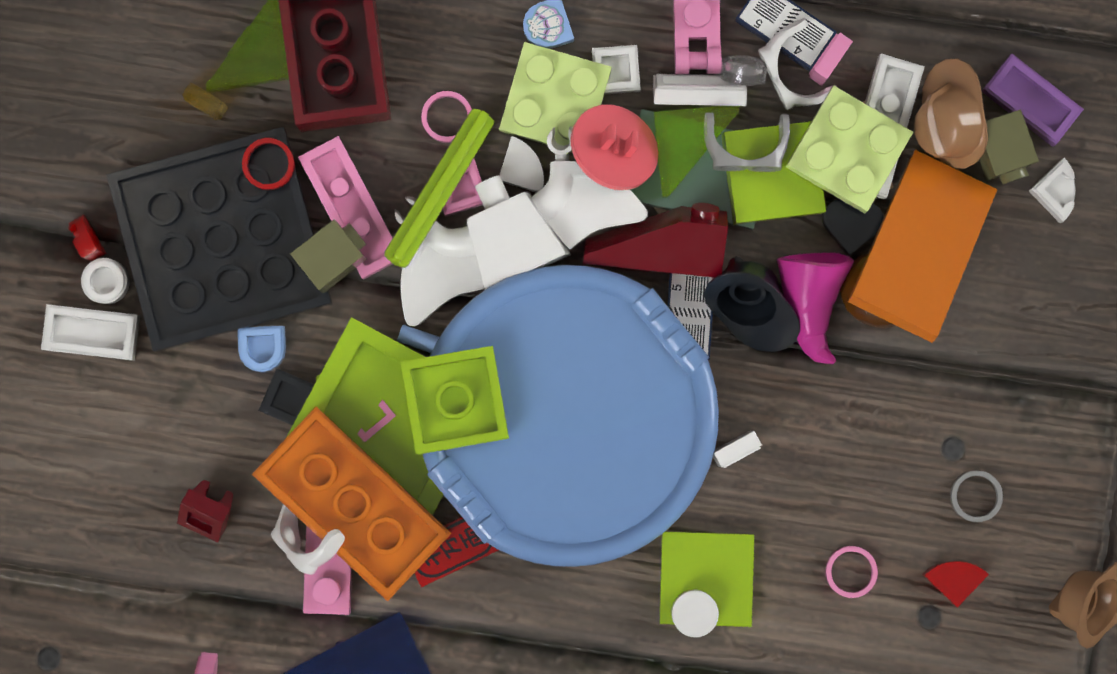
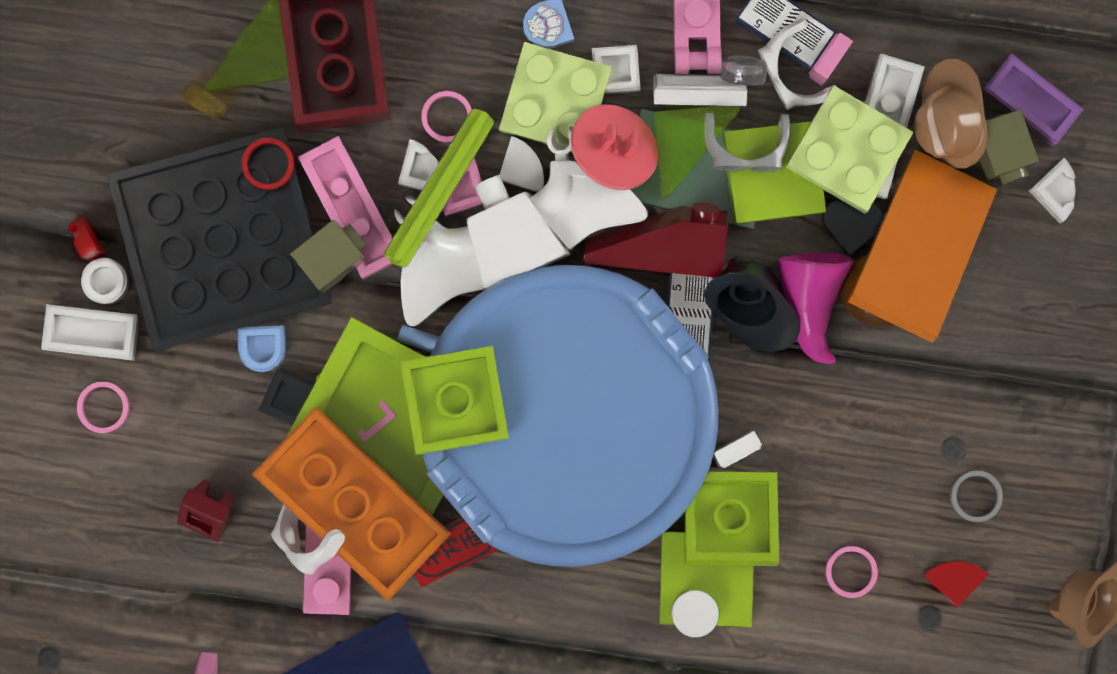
none -> bright pink piece [77,382,130,433]
none -> white tile [398,139,439,191]
none -> lime tile [685,471,779,566]

